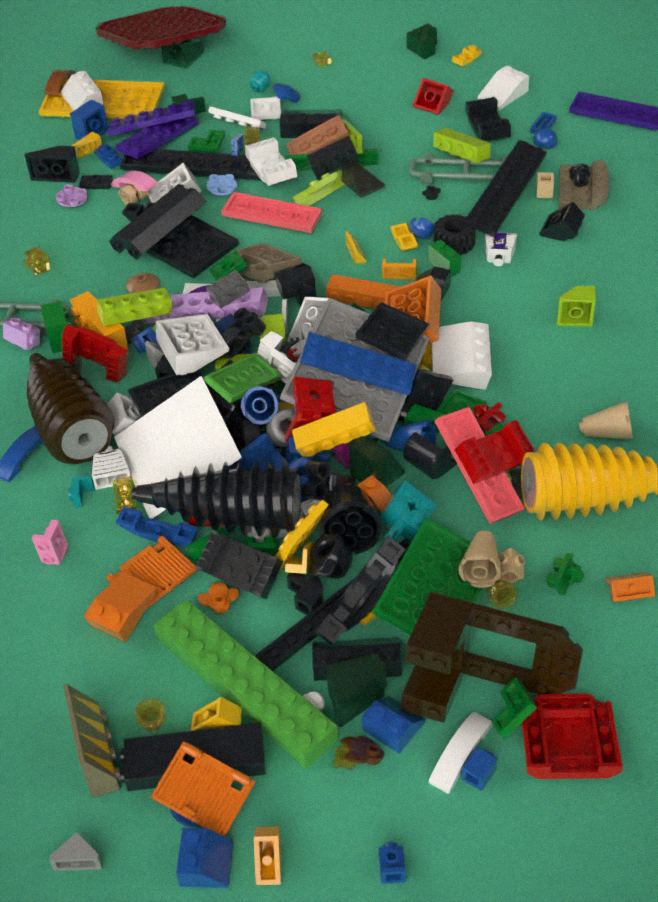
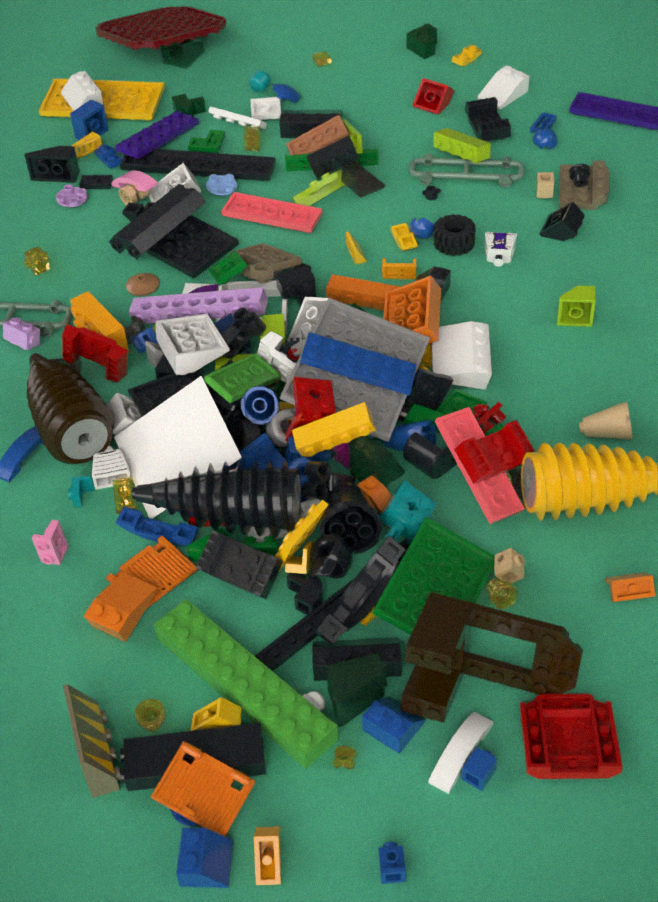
green brick [41,301,71,354] -> none
dark orange slope [45,70,75,95] -> none
light grey slope [49,832,102,871] -> none
lime brick [97,287,172,326] -> none
dark purple plate [107,100,196,136] -> none
orange plate [198,582,239,614] -> none
dark grey brick [206,270,250,309] -> none
blue tile [231,134,243,156] -> none
white plate [245,137,297,186] -> none
reddish brown plate [340,736,384,765] -> none
black plate [355,302,429,360] -> none
green brick [428,240,461,277] -> none
tan cone [459,531,501,588] -> none
black plate [464,140,547,237] -> none
green plate [492,677,537,739] -> none
green hips [546,553,584,595] -> none

